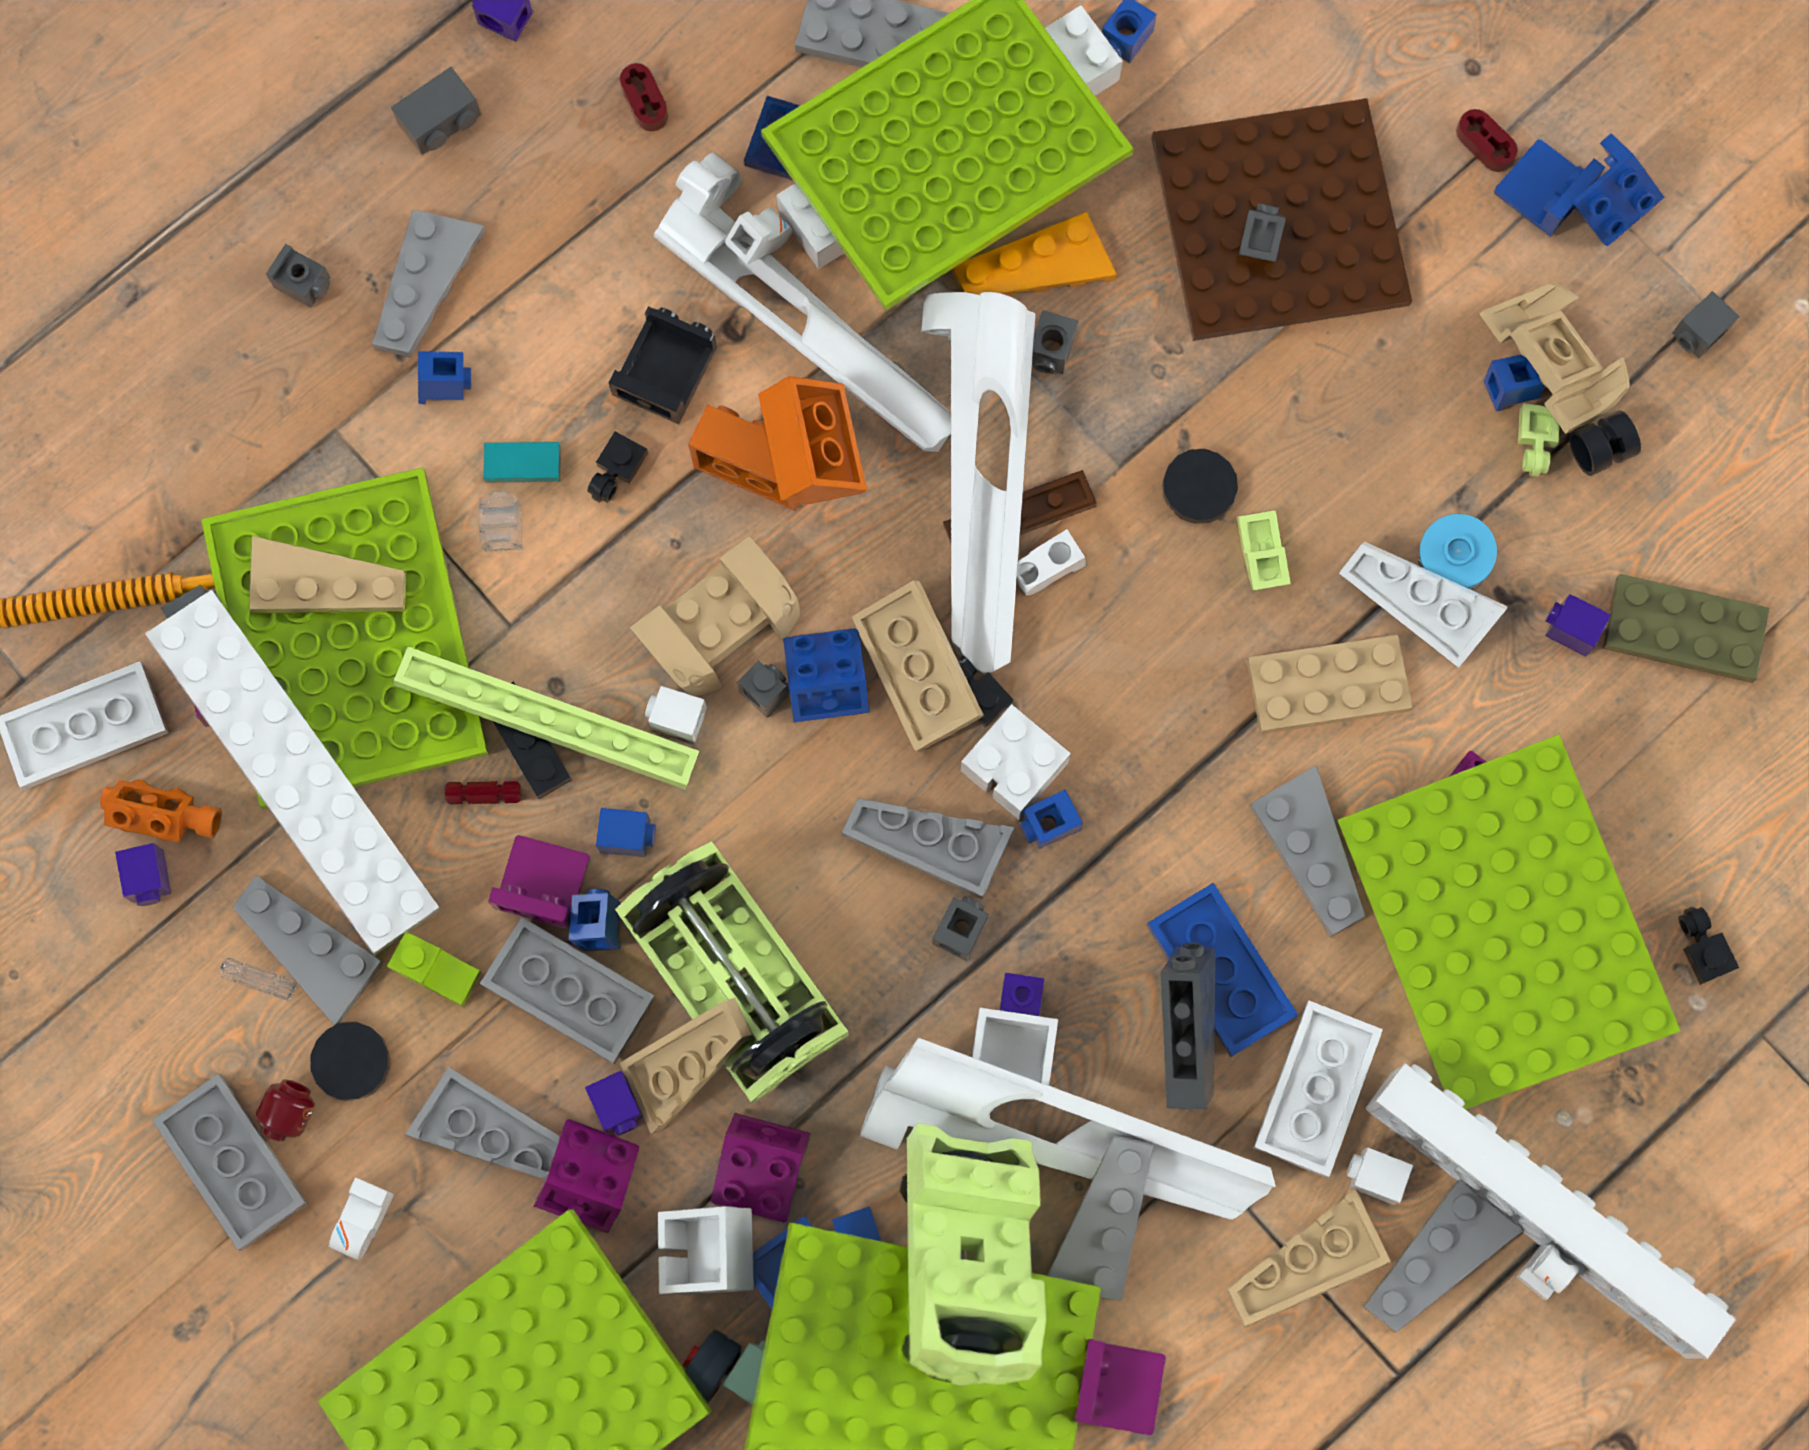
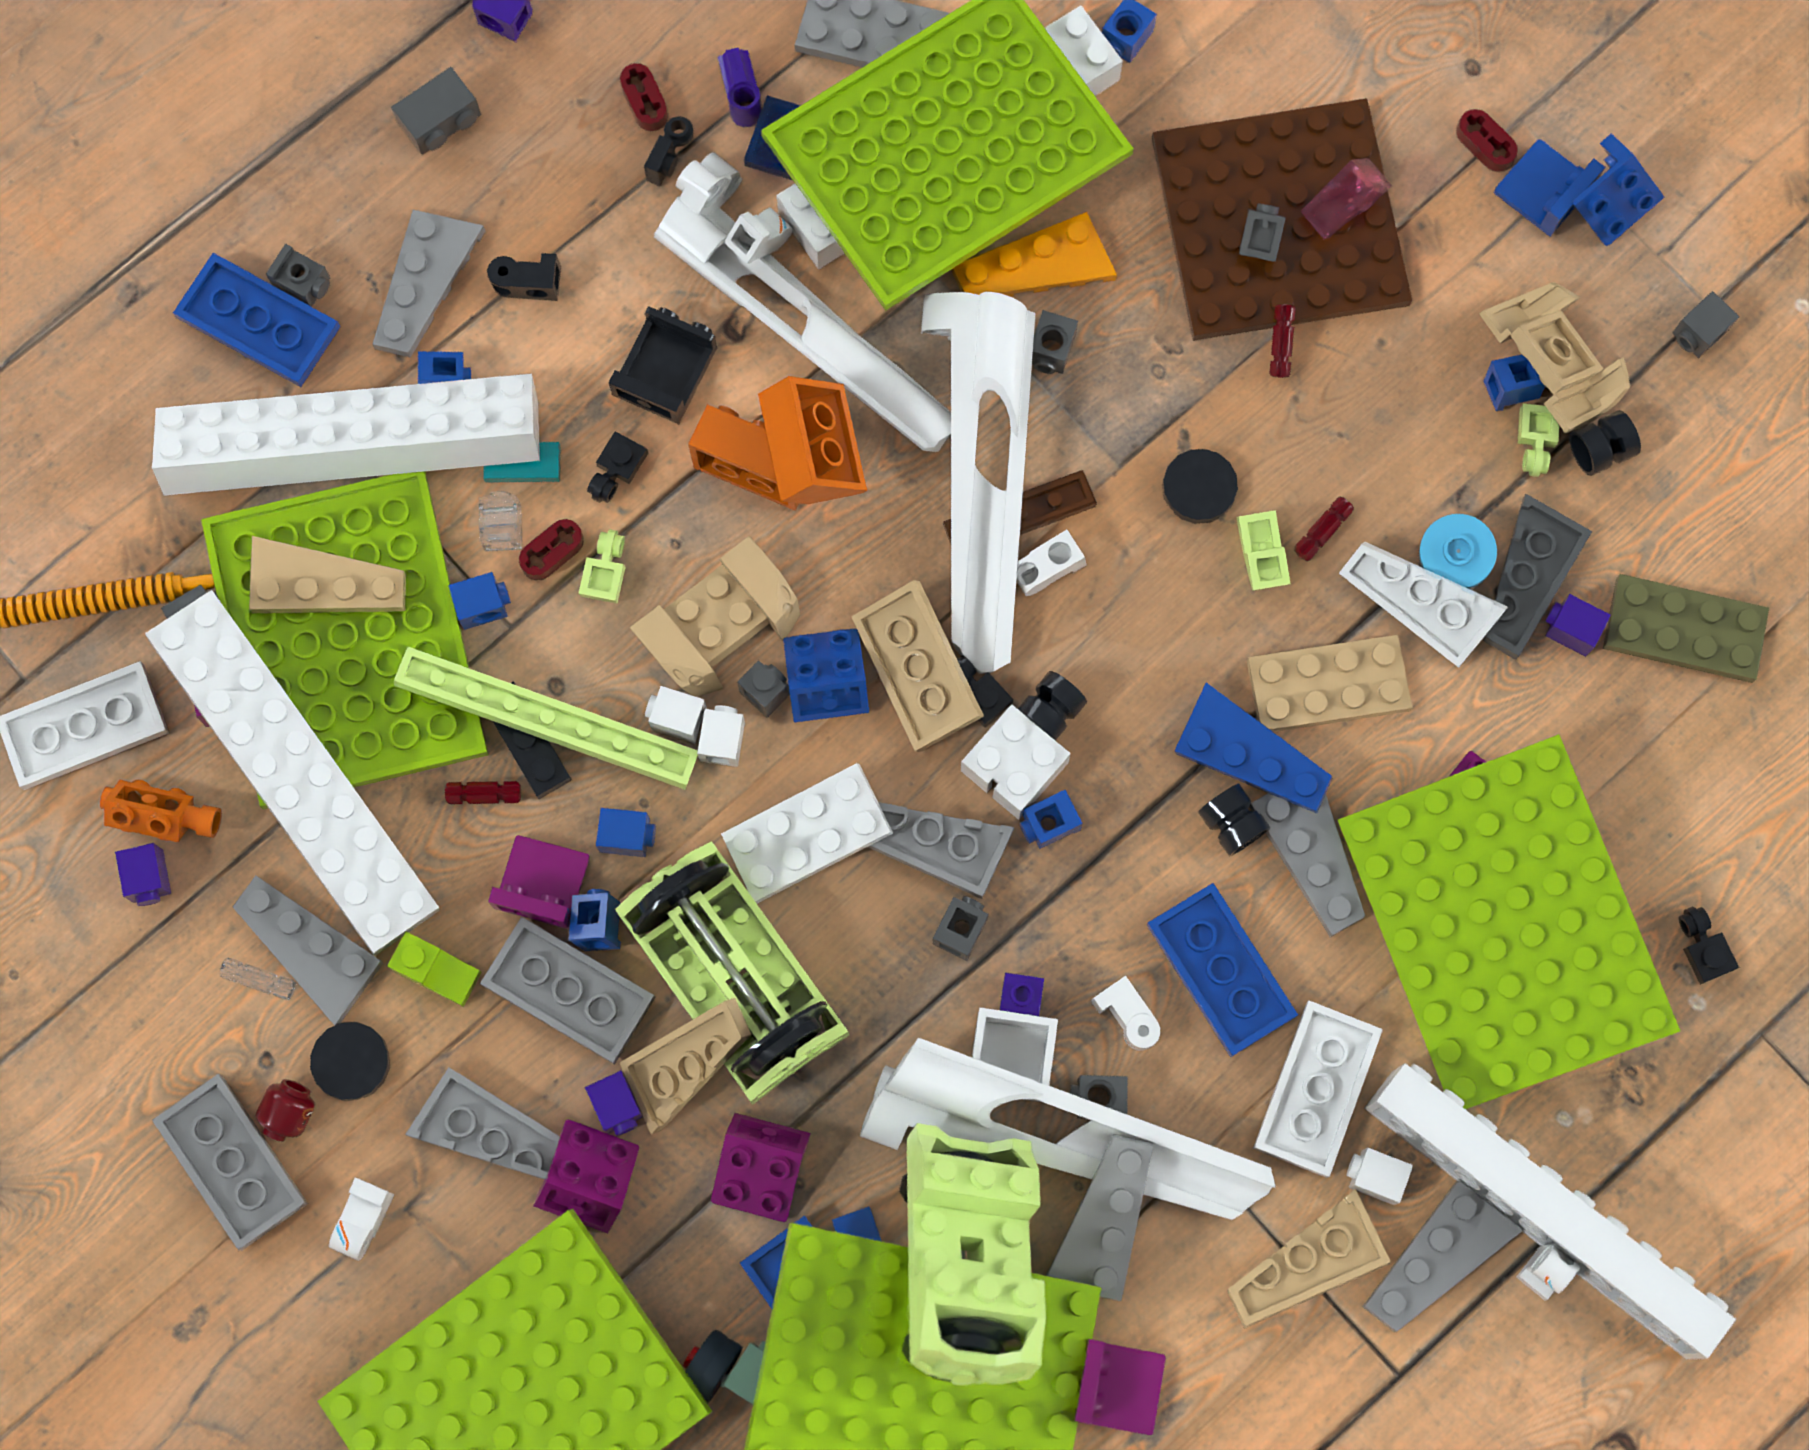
white piece [658,1206,754,1295] -> none
dark grey slope [1160,942,1216,1110] -> none
none -> white brick [152,374,540,496]
none -> blue plate [173,253,341,387]
none -> blue brick [448,572,511,630]
none -> black leg [487,253,561,301]
none -> dark red beam [519,519,584,580]
none -> yellowish green plate [578,529,626,603]
none -> black plate [644,116,694,187]
none -> white brick [697,705,745,767]
none -> dark purple piece [718,47,762,127]
none -> white plate [721,763,893,903]
none -> black wheel [1018,671,1087,741]
none -> dark grey brick [1070,1075,1128,1119]
none -> white leg [1091,976,1160,1051]
none -> blue wing [1175,683,1333,813]
none -> black wheel [1198,784,1271,857]
none -> dark red axle [1270,304,1296,378]
none -> dark red axle [1294,496,1354,561]
none -> clear pink arch [1300,158,1392,239]
none -> dark grey wing [1483,494,1592,660]

